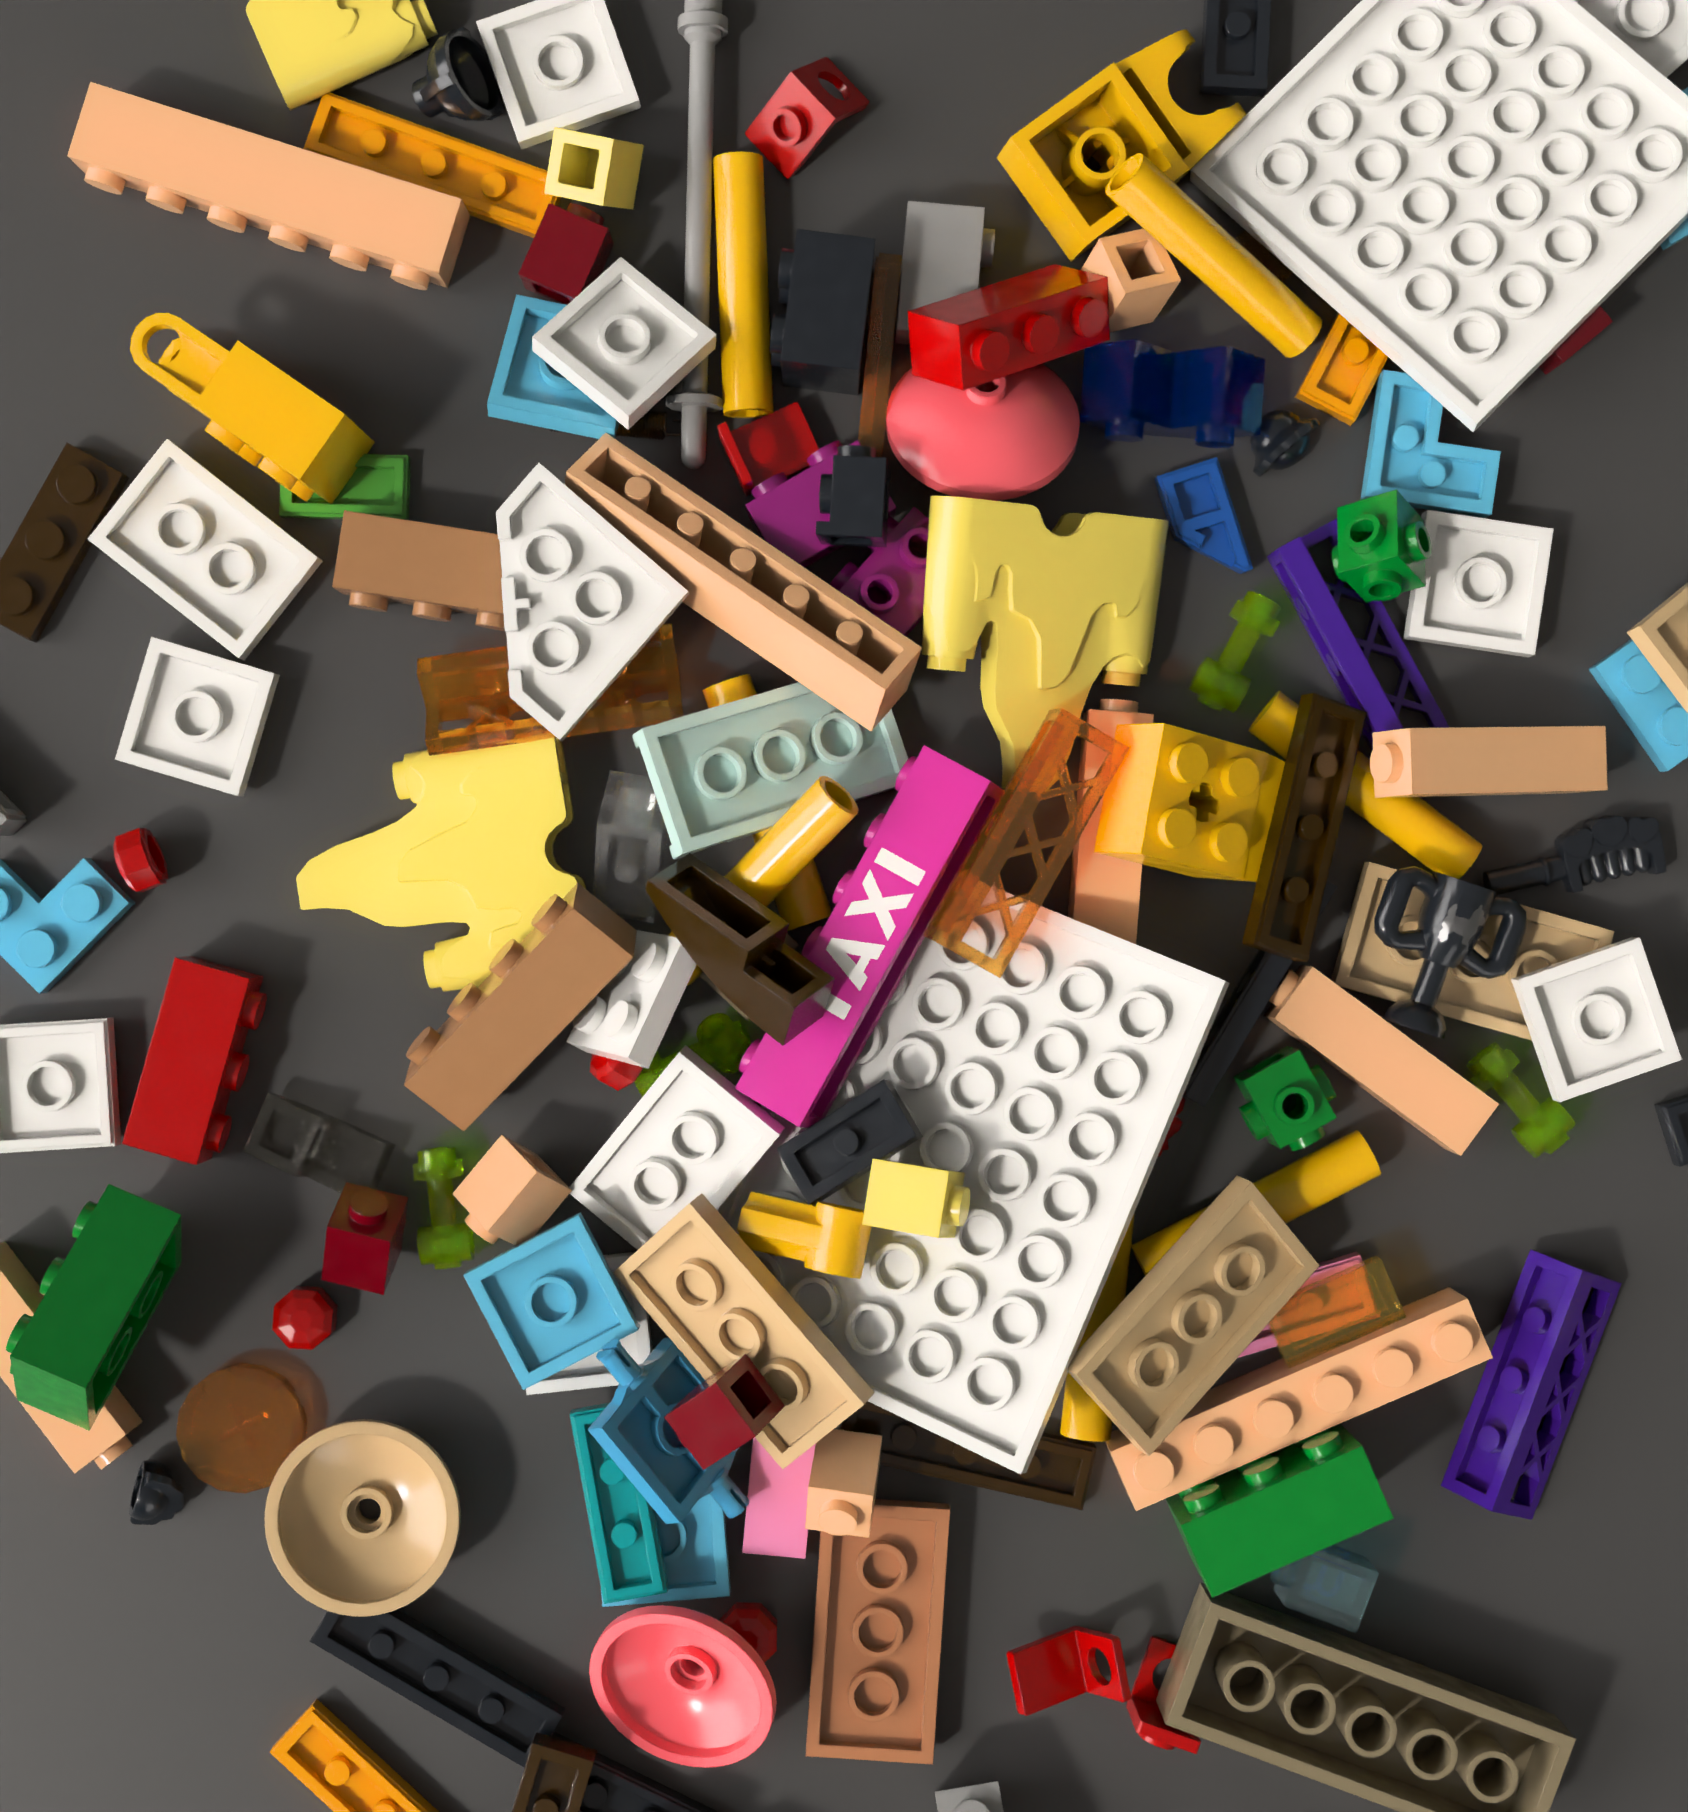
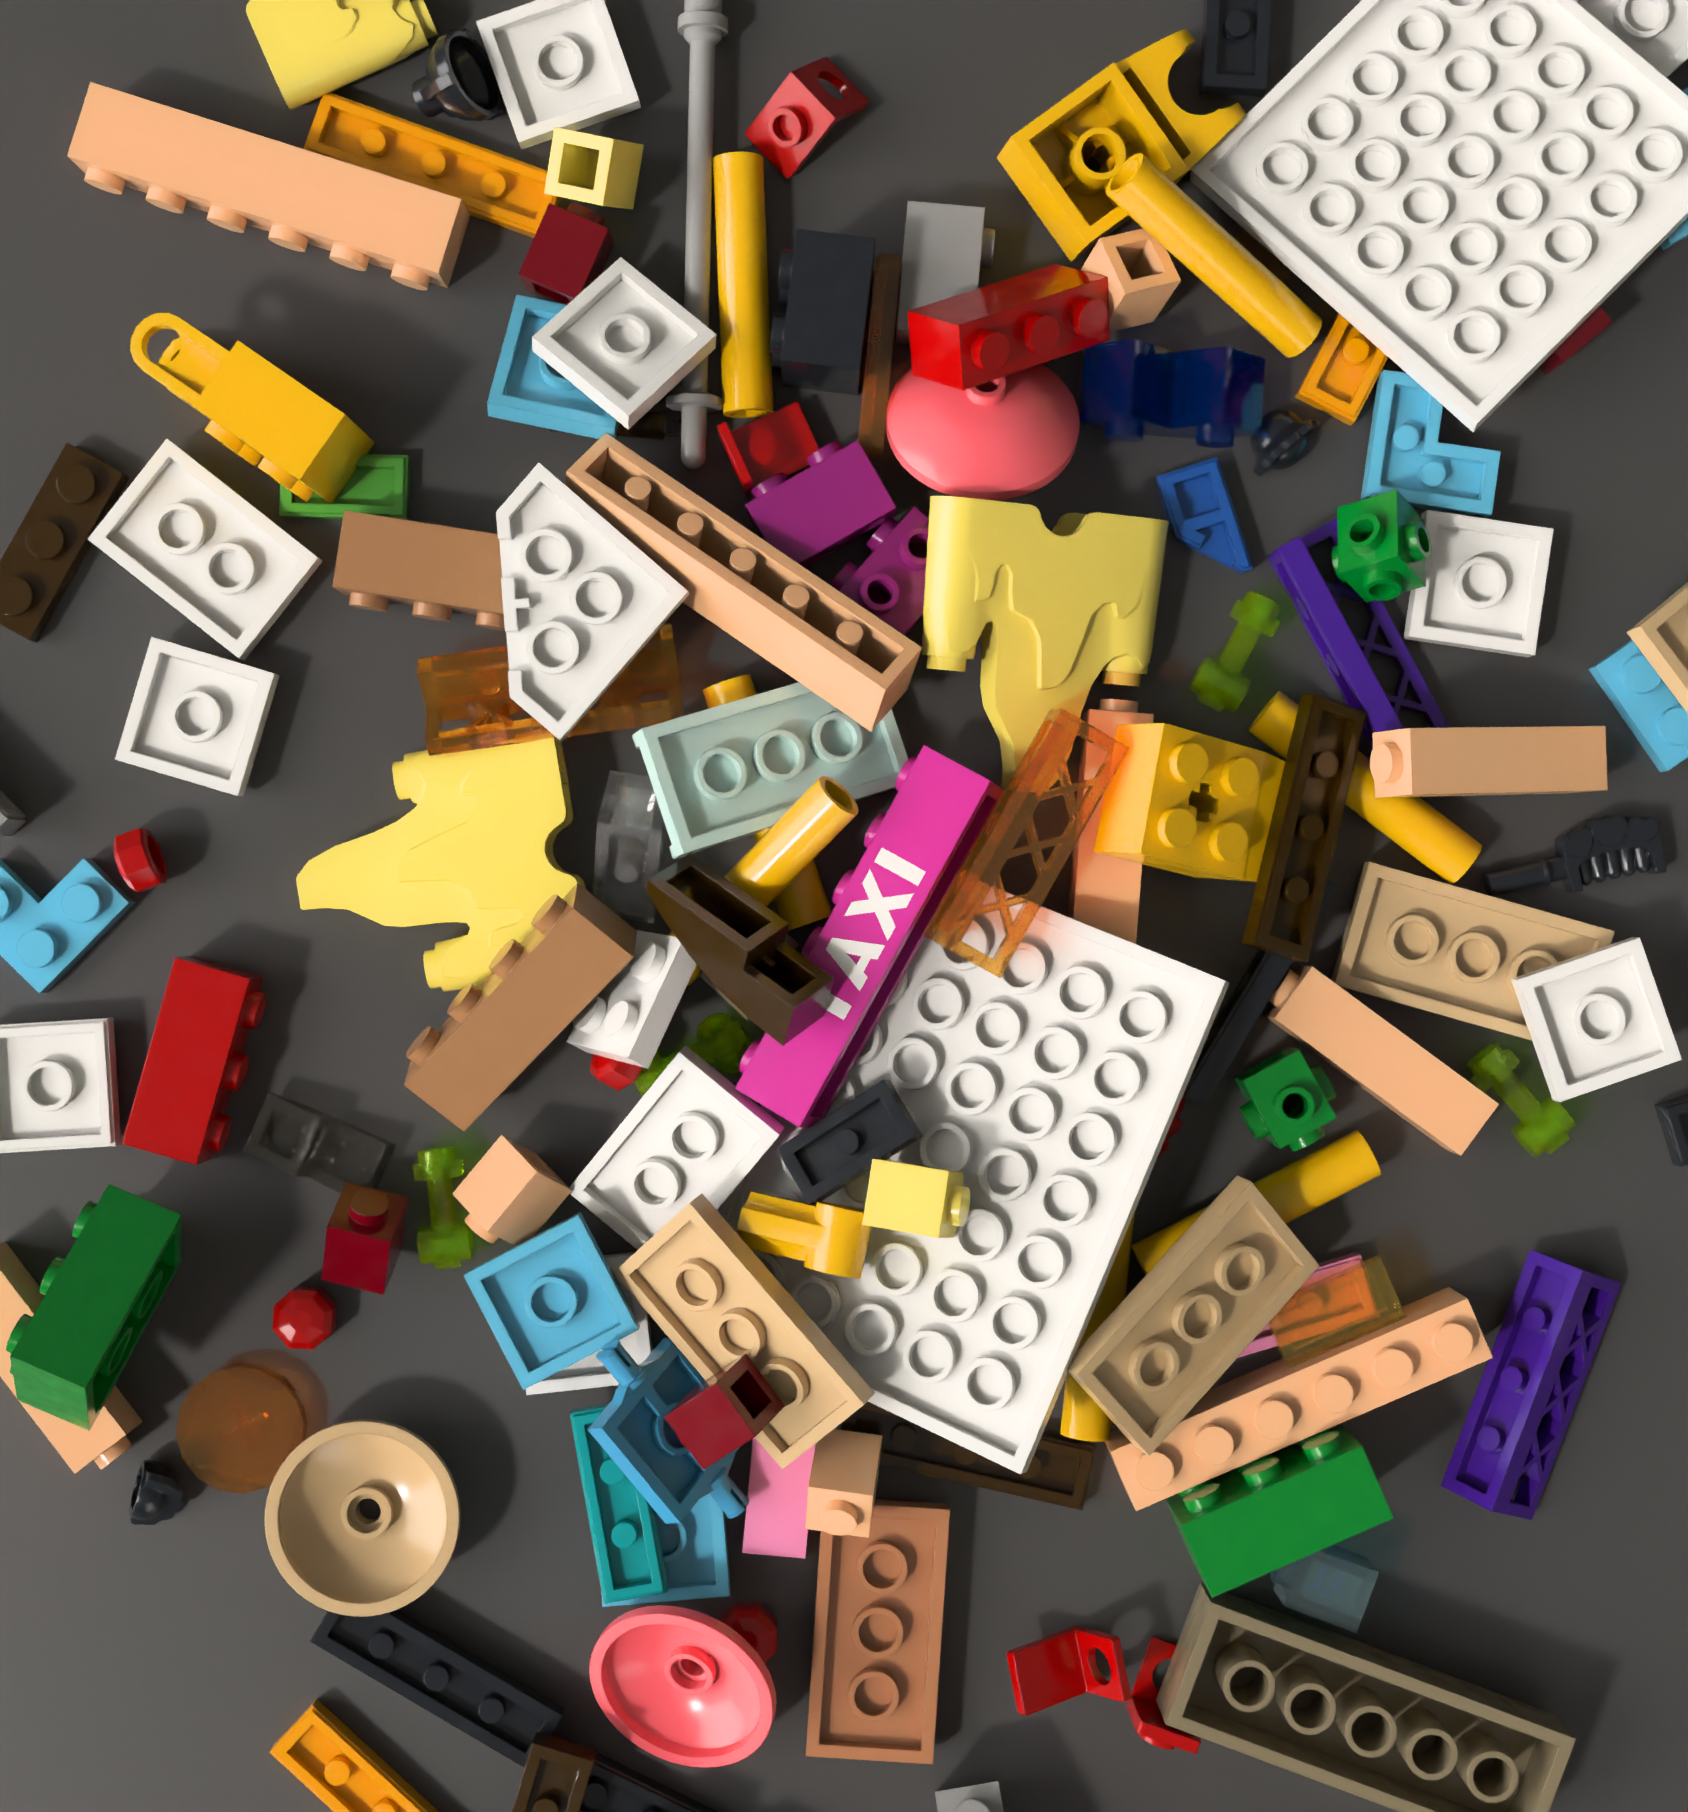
black brick [816,445,891,548] -> none
black piece [1374,866,1527,1039] -> none

